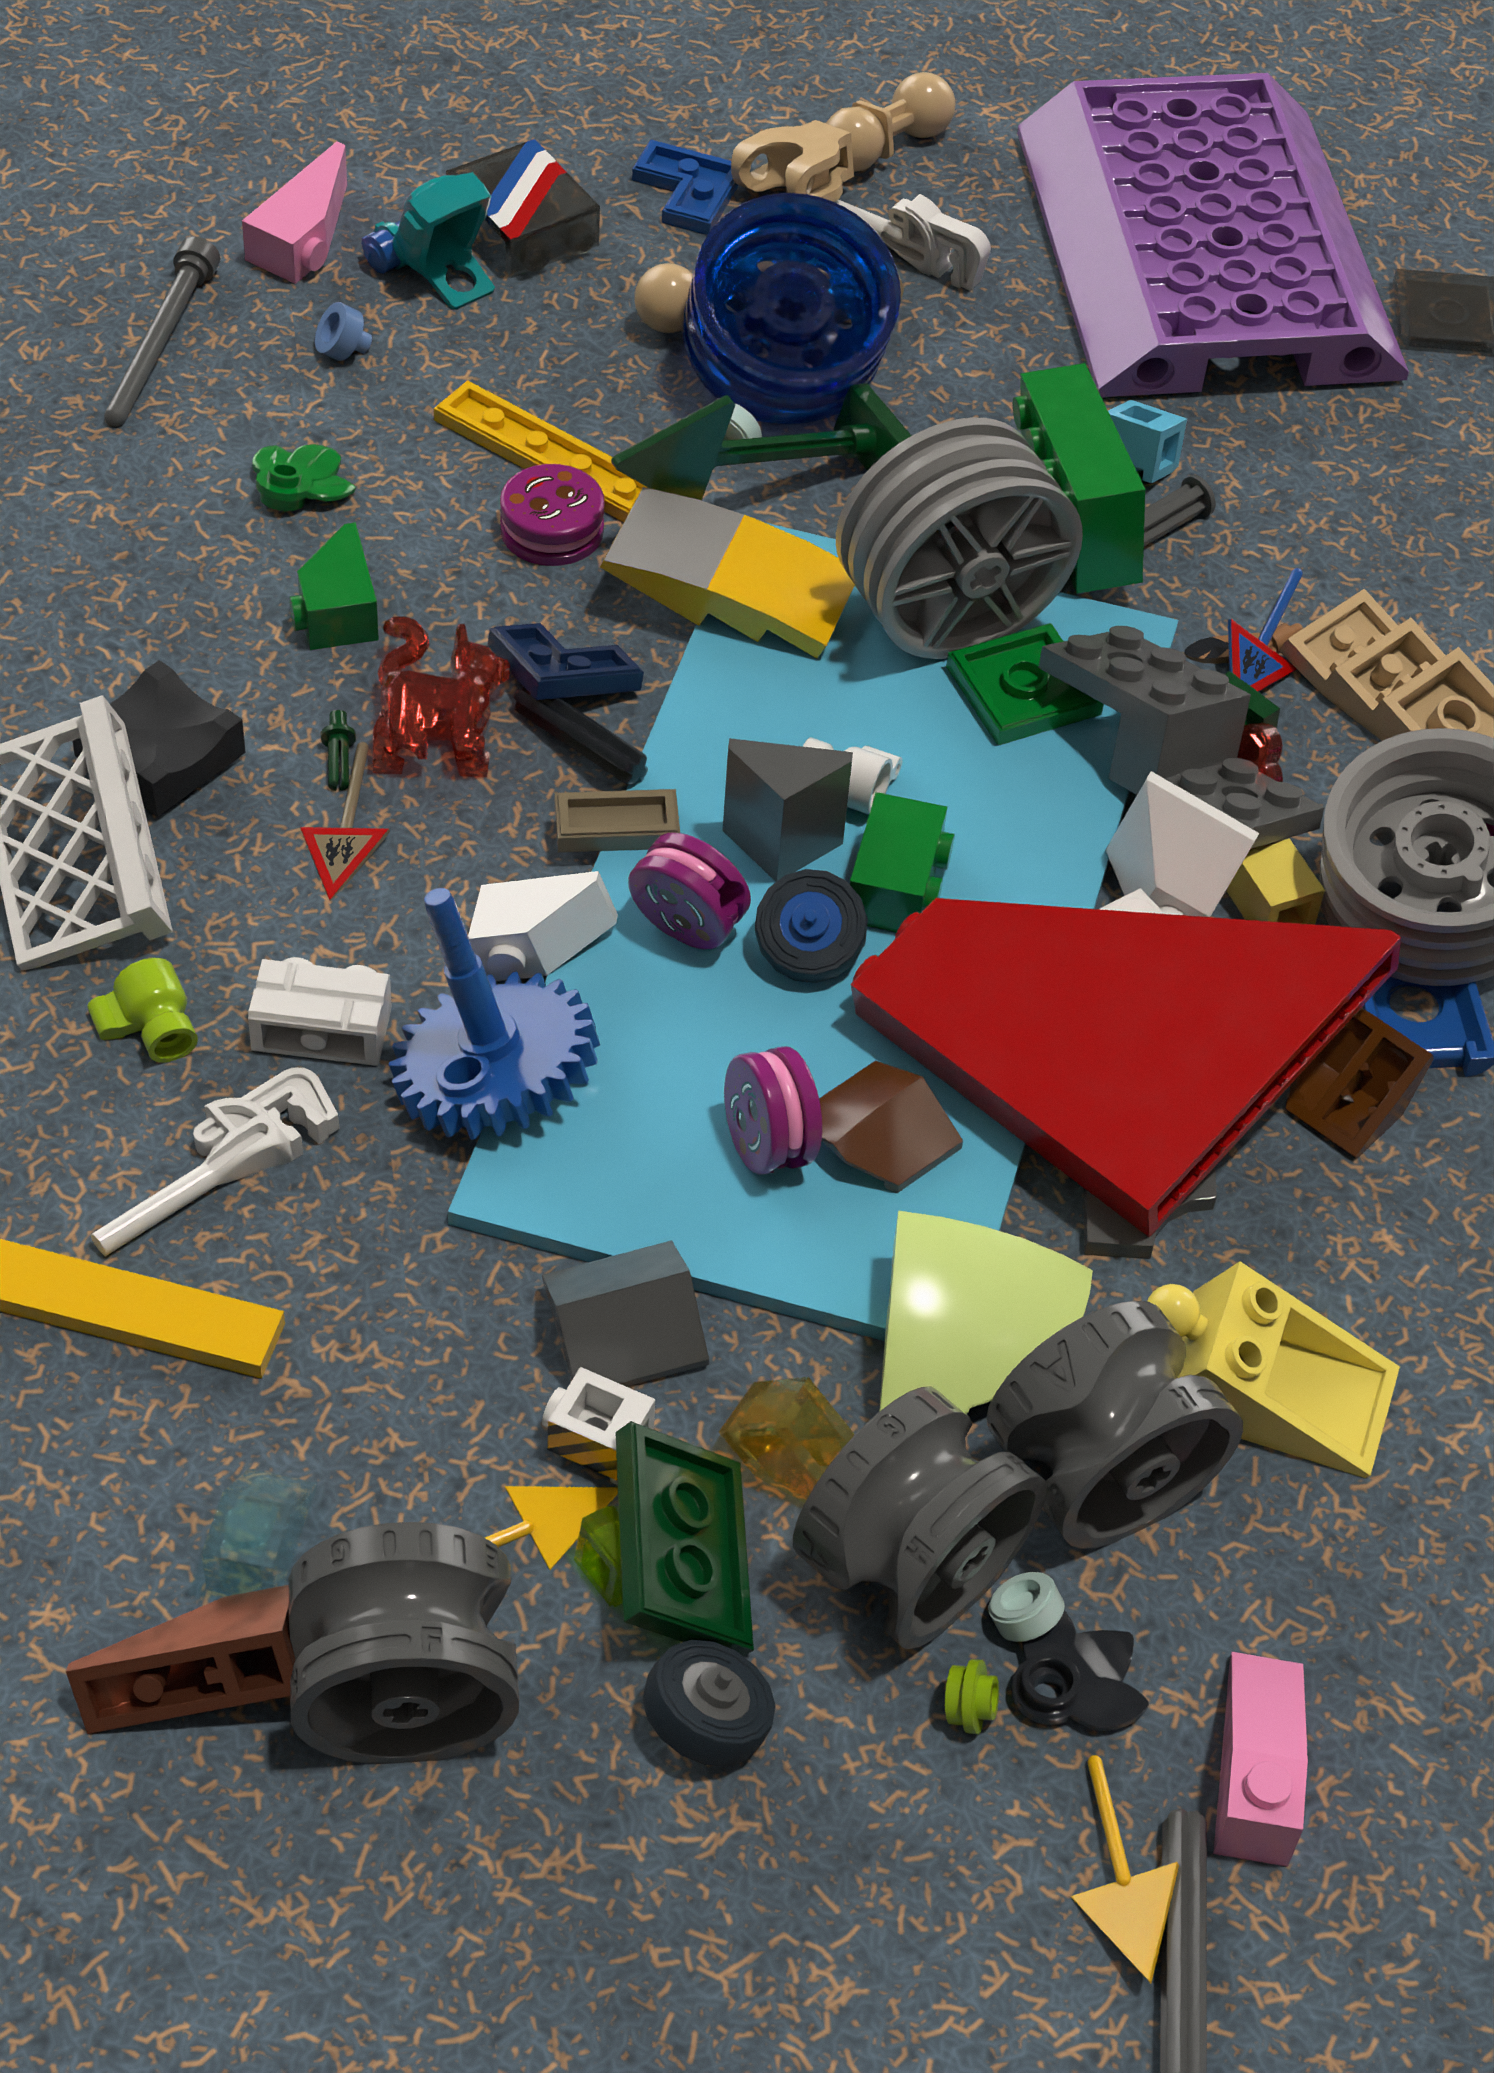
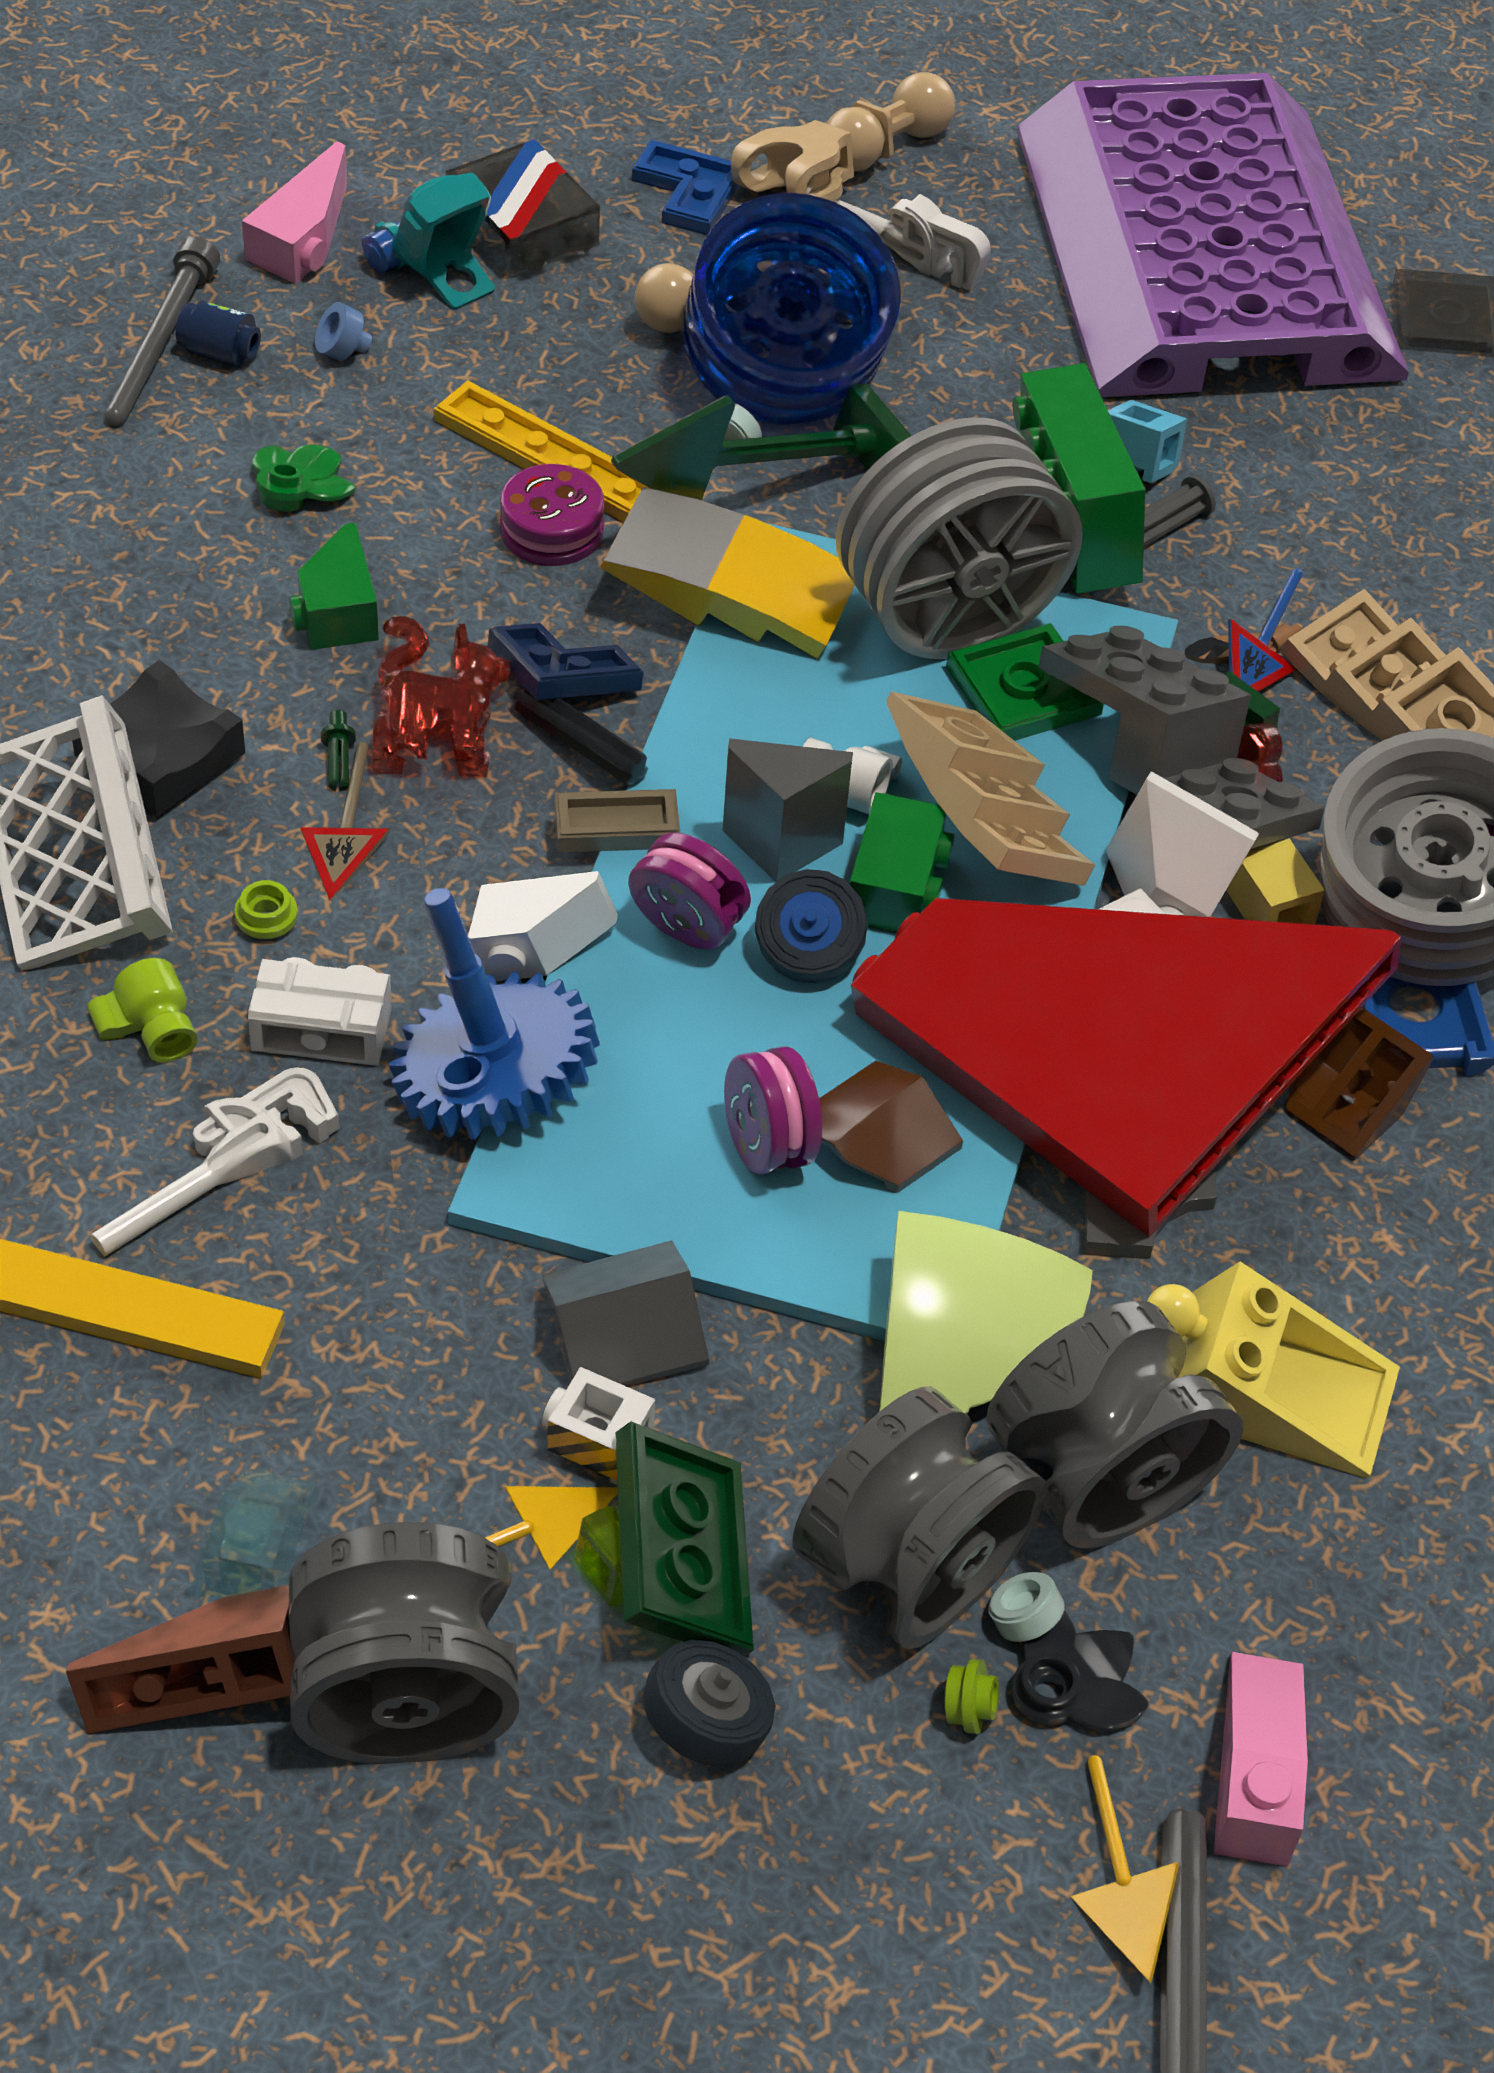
clear yellow slope [719,1377,855,1503] -> none
none -> dark blue brick [175,300,261,367]
none -> lime plate [235,880,298,939]
none -> tan slope [886,691,1095,886]

